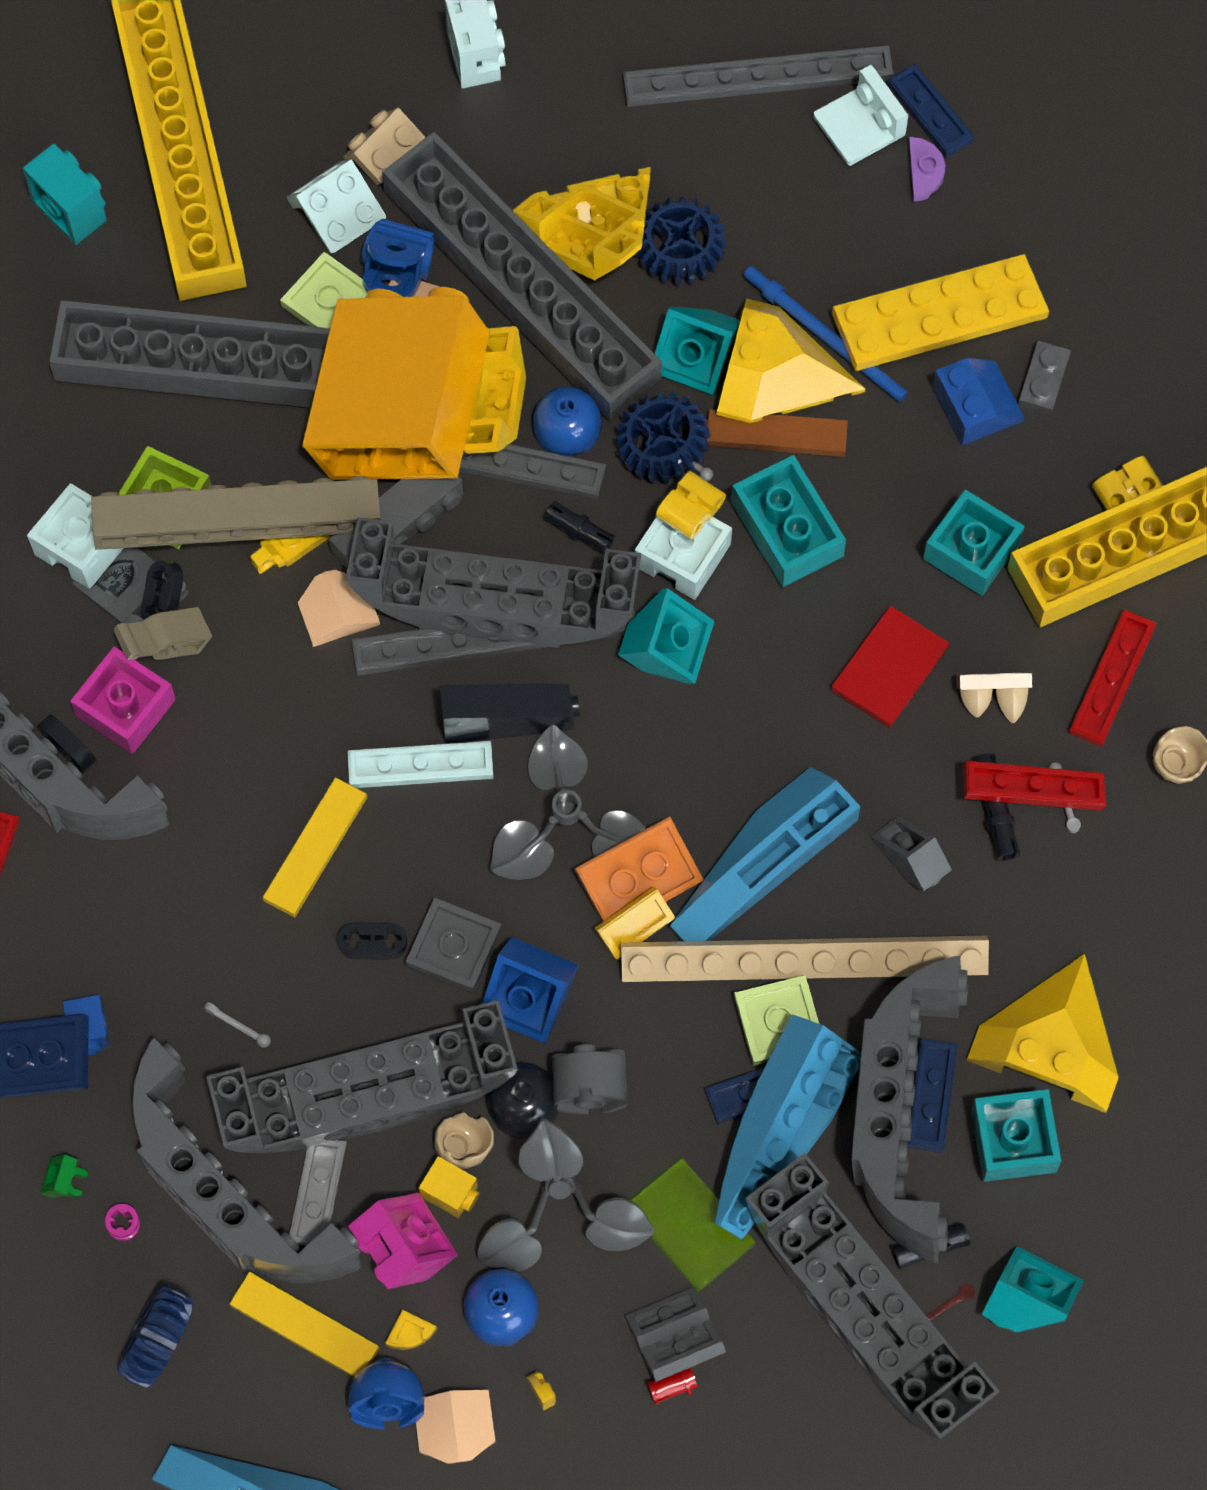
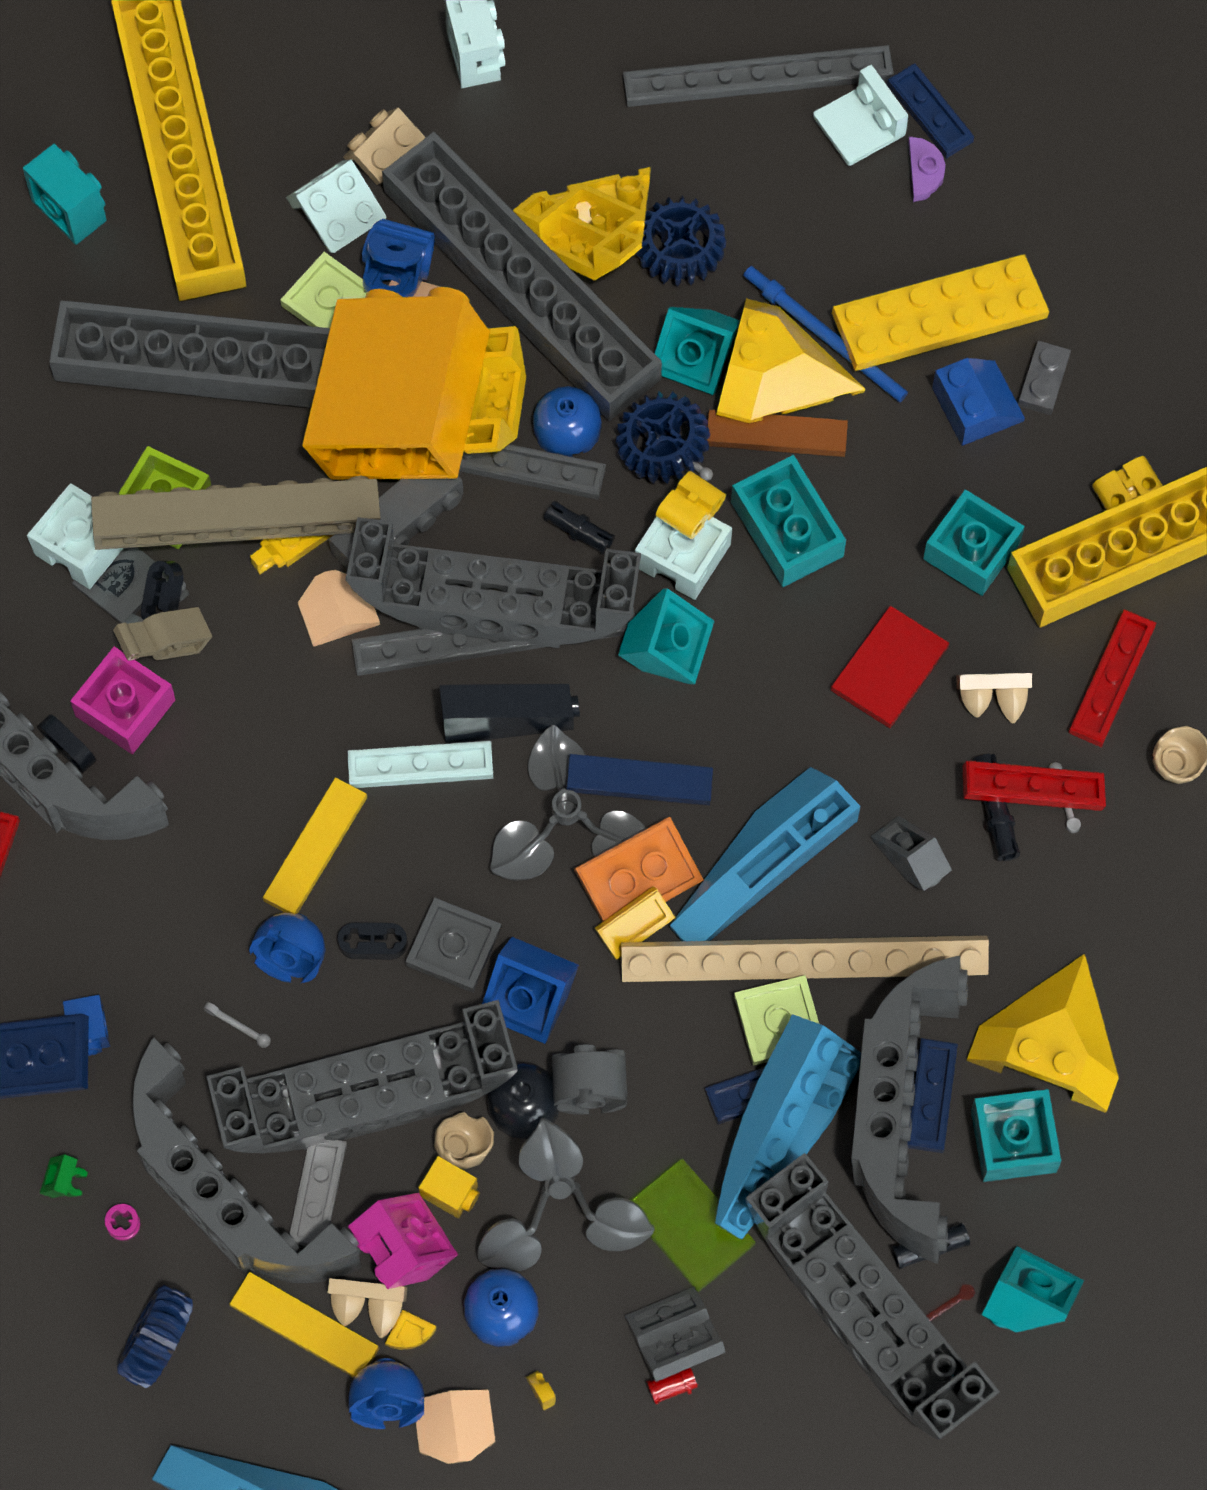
none -> blue cylinder [249,913,326,983]
none -> tan tile [328,1278,408,1338]
none -> dark blue tile [566,754,713,805]

